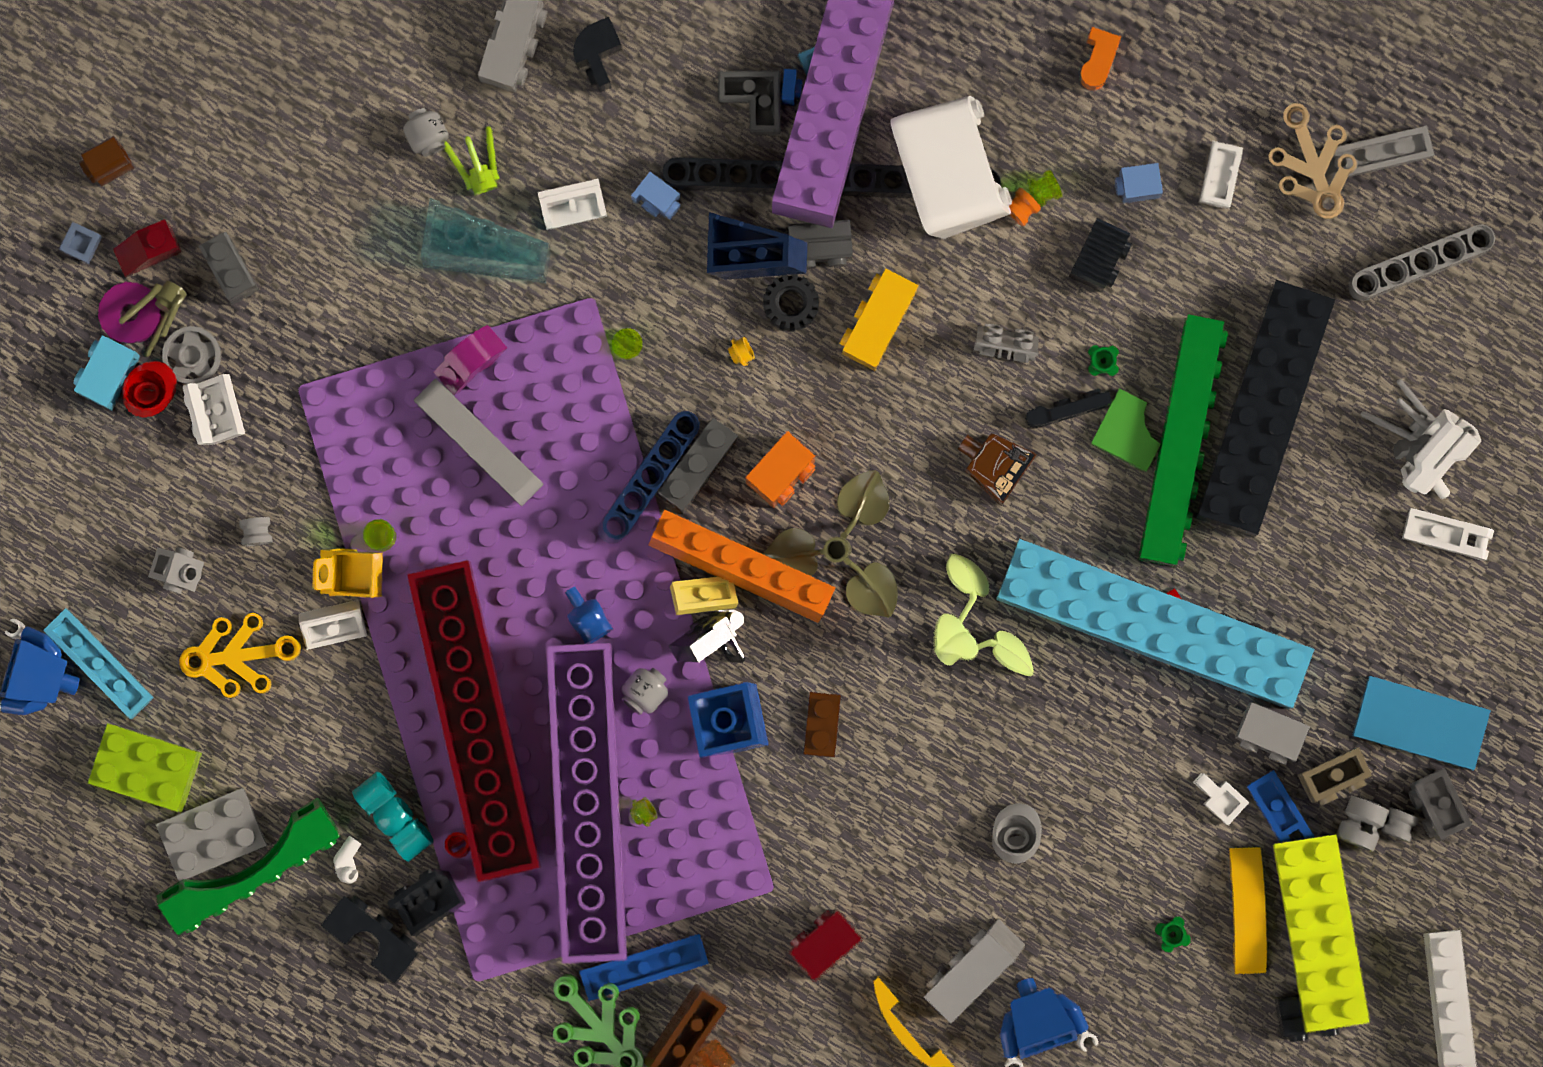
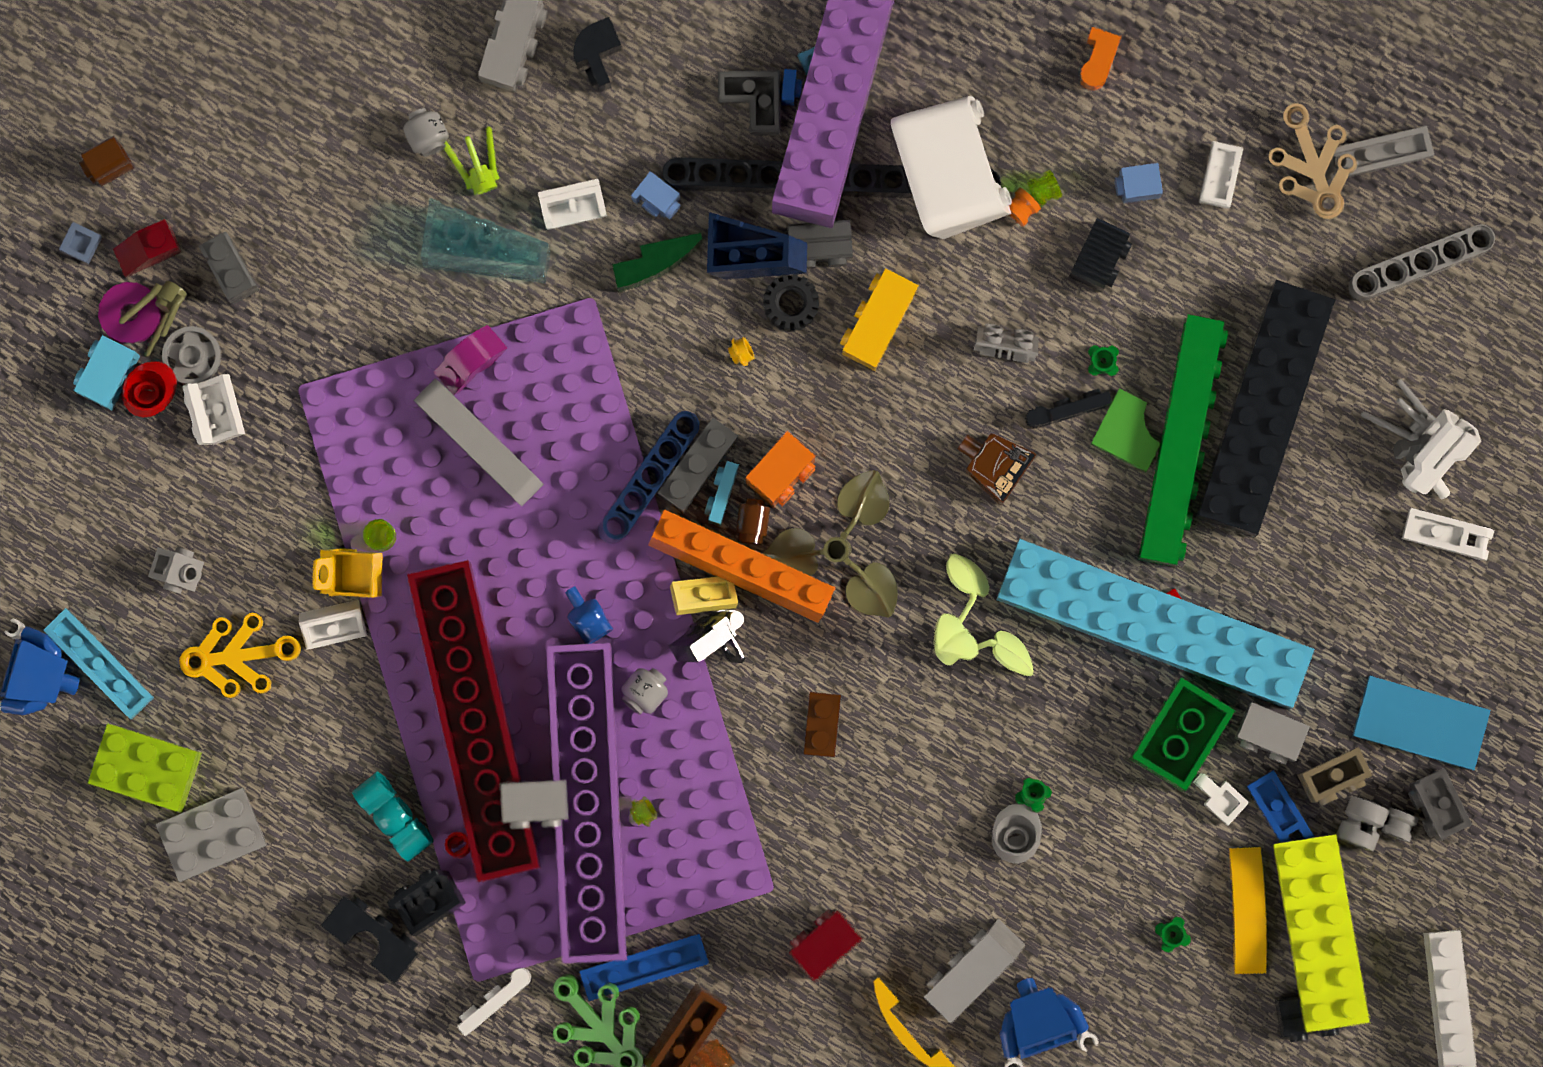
green arch [156,797,340,936] -> none
light grey wheel [239,517,273,546] -> none
white arm [333,836,362,884] -> none
clear neon green plate [612,328,643,360] -> none
blue slope [687,682,769,758] -> none
none -> white plate [457,968,531,1036]
none -> light grey brick [501,781,568,829]
none -> dark green slope [612,233,703,293]
none -> medium azure plate [704,461,739,527]
none -> reddish brown brick [736,499,770,545]
none -> green plate [1015,778,1052,813]
none -> green brick [1129,677,1235,792]

